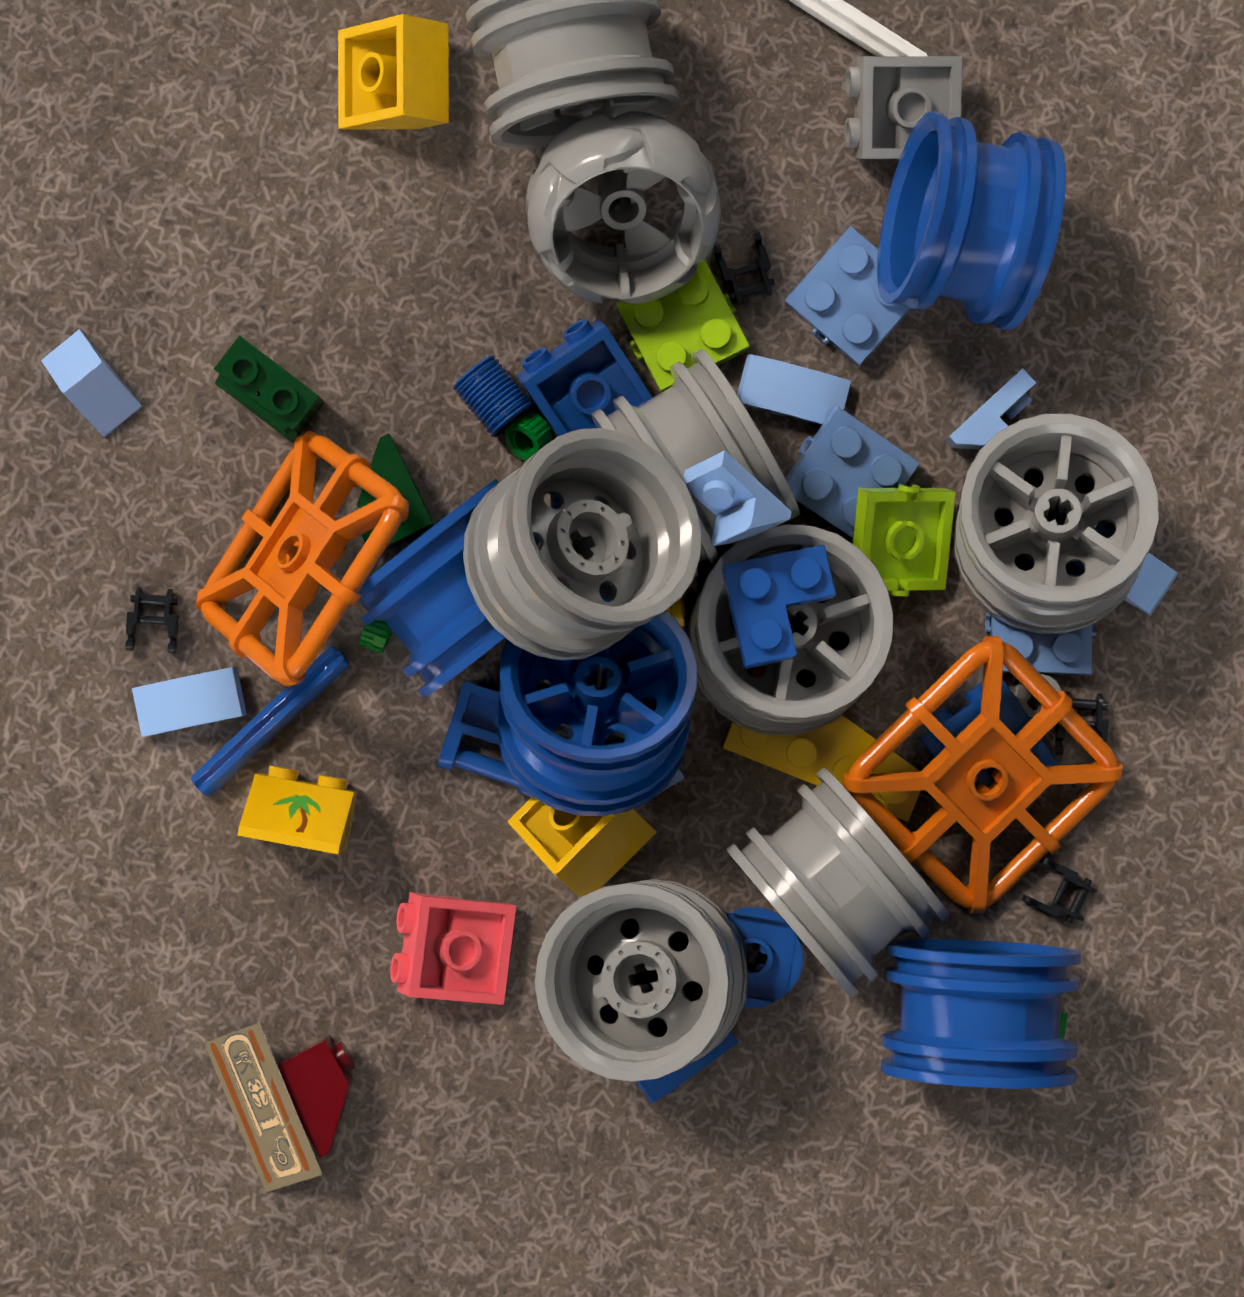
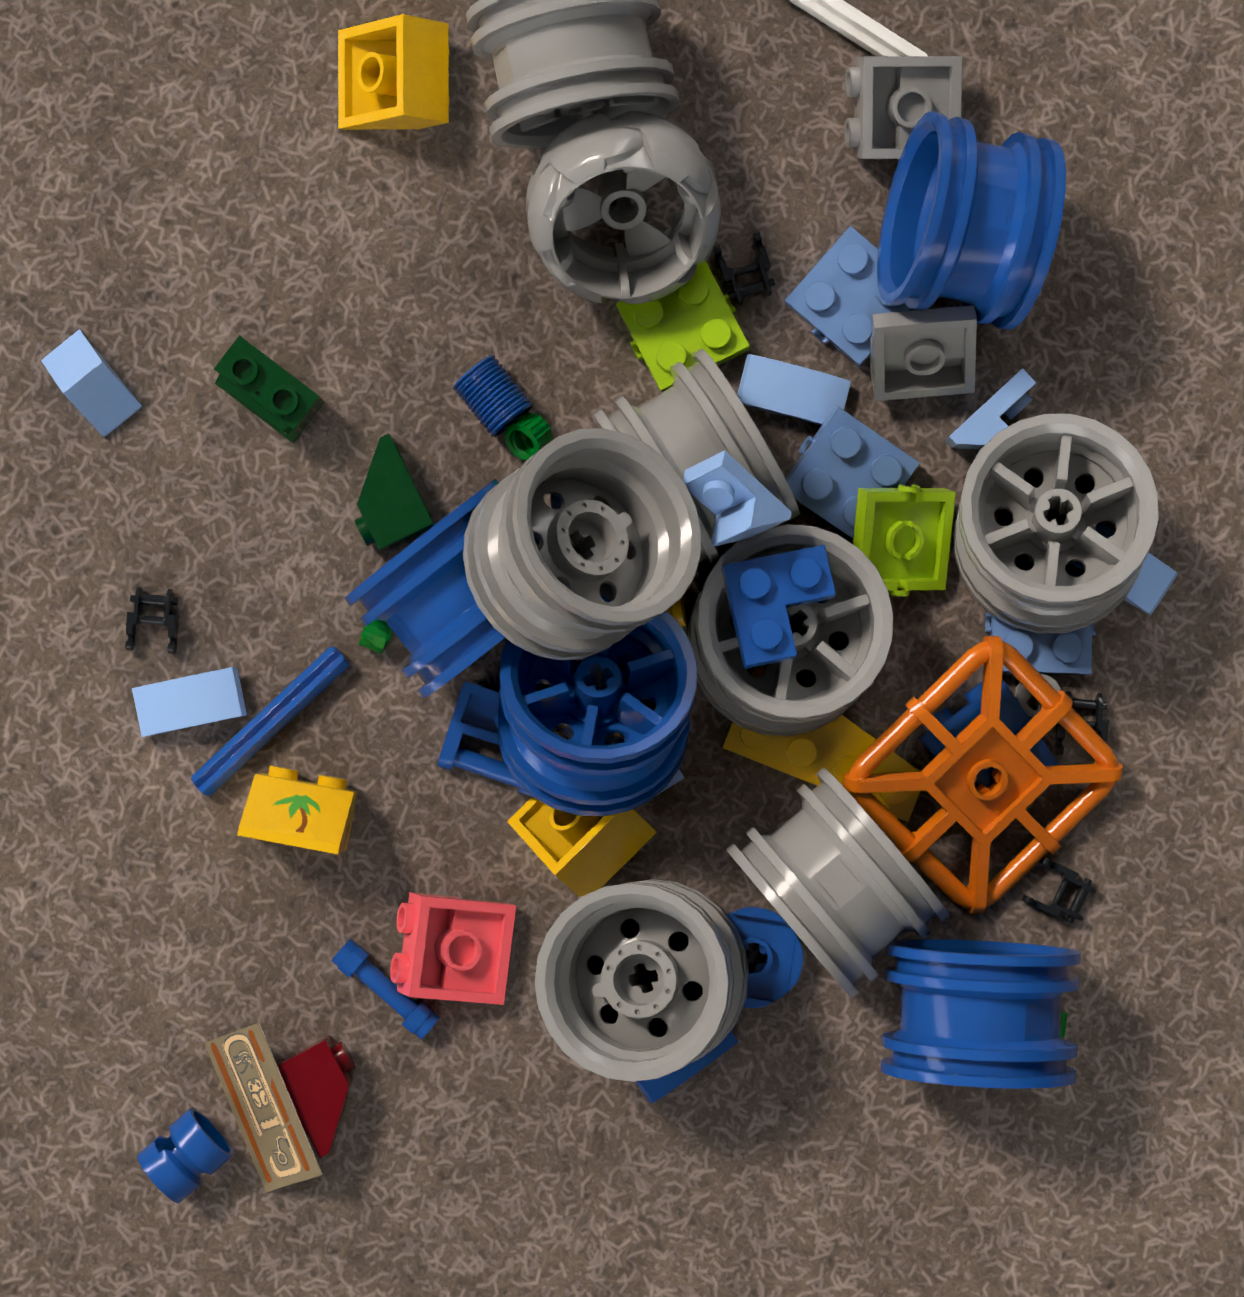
orange plate [196,431,409,687] -> none
blue plate [516,319,653,436] -> none
none -> blue wheel [137,1107,234,1203]
none -> blue bar [331,938,441,1040]
none -> light grey plate [870,305,977,401]

